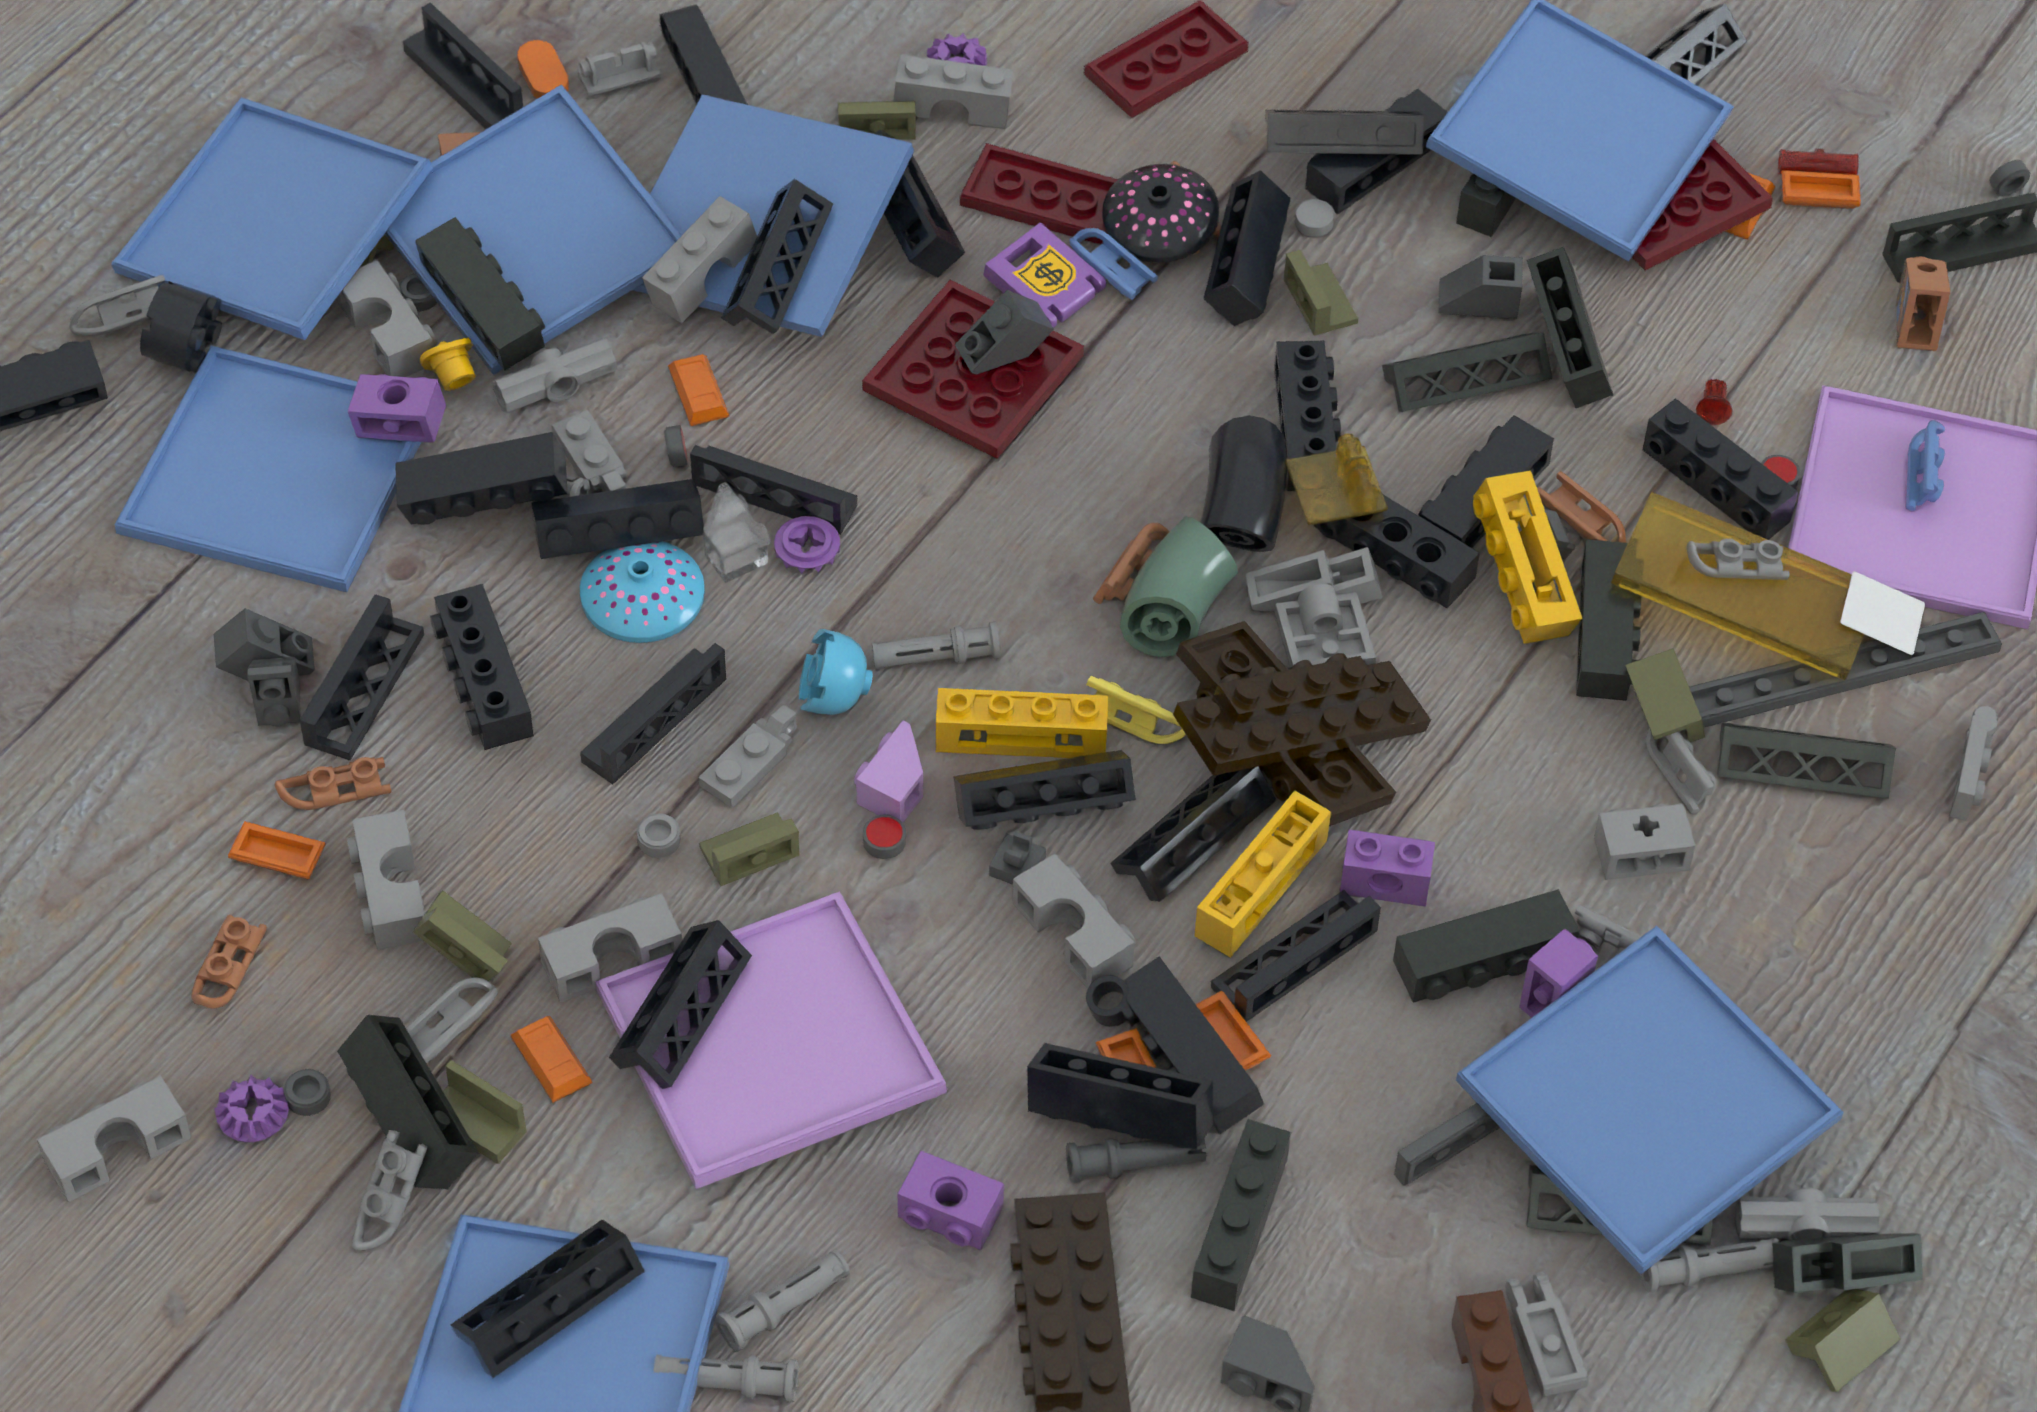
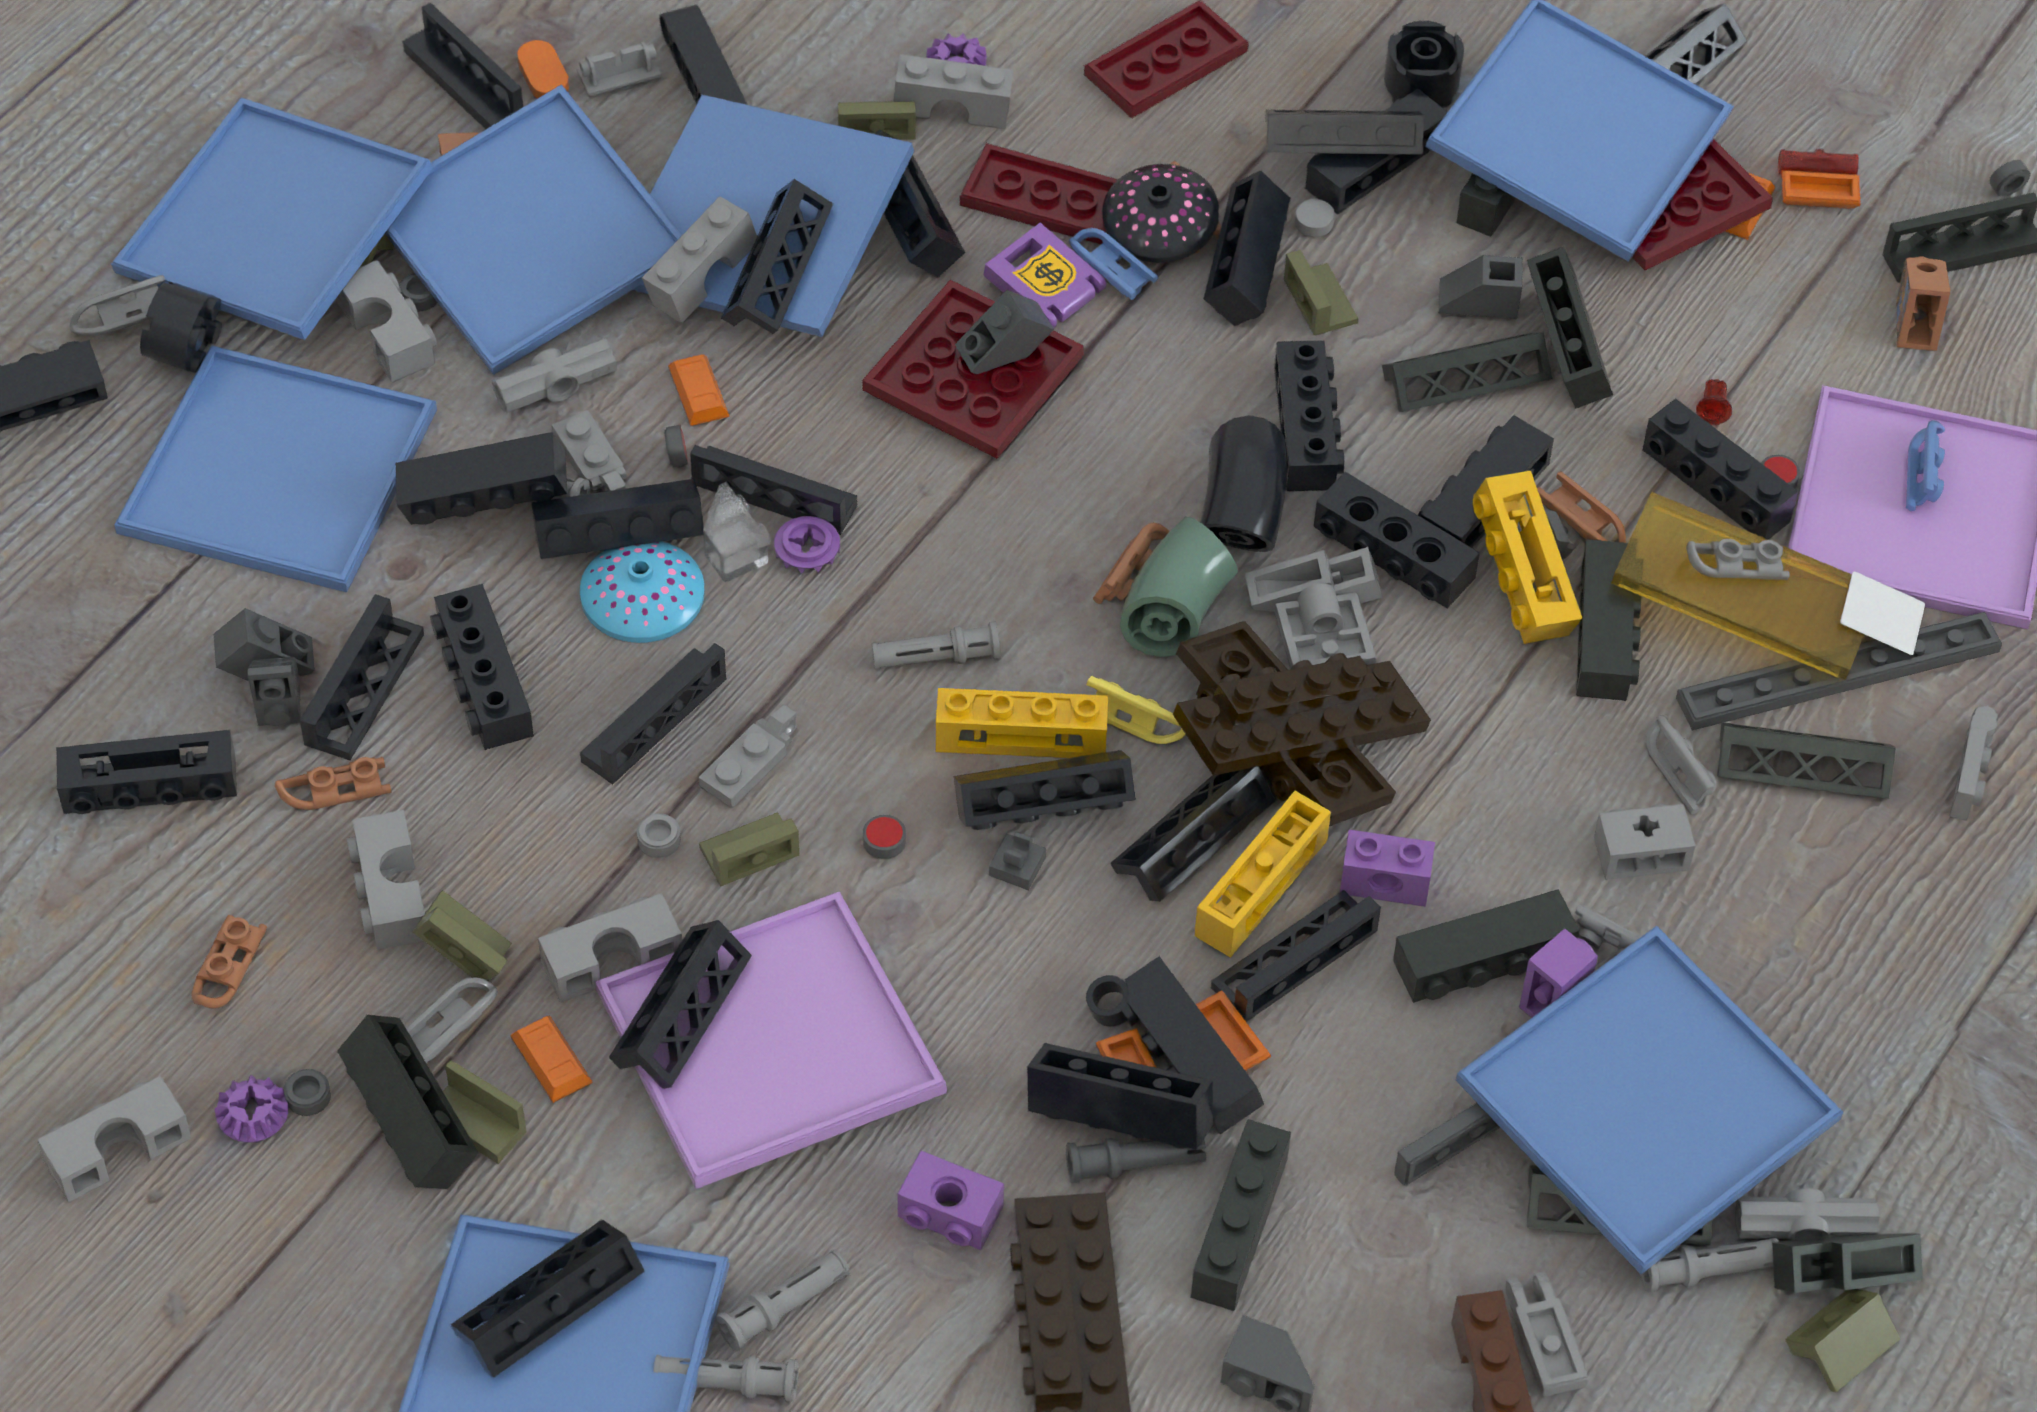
orange tile [228,821,326,880] -> none
medium lavender brick [347,374,446,443] -> none
light grey piece [352,1130,428,1251] -> none
pearl dark grey brick [415,217,545,371] -> none
yellow piece [419,338,476,391] -> none
medium azure cylinder [799,629,873,715] -> none
lavender slope [854,721,923,823] -> none
light grey arch [1012,854,1135,989] -> none
clear yellow hinge [1286,433,1388,525] -> none
olive panel [1625,648,1705,743] -> none
none -> black brick [56,730,237,814]
none -> black brick [1384,21,1464,108]

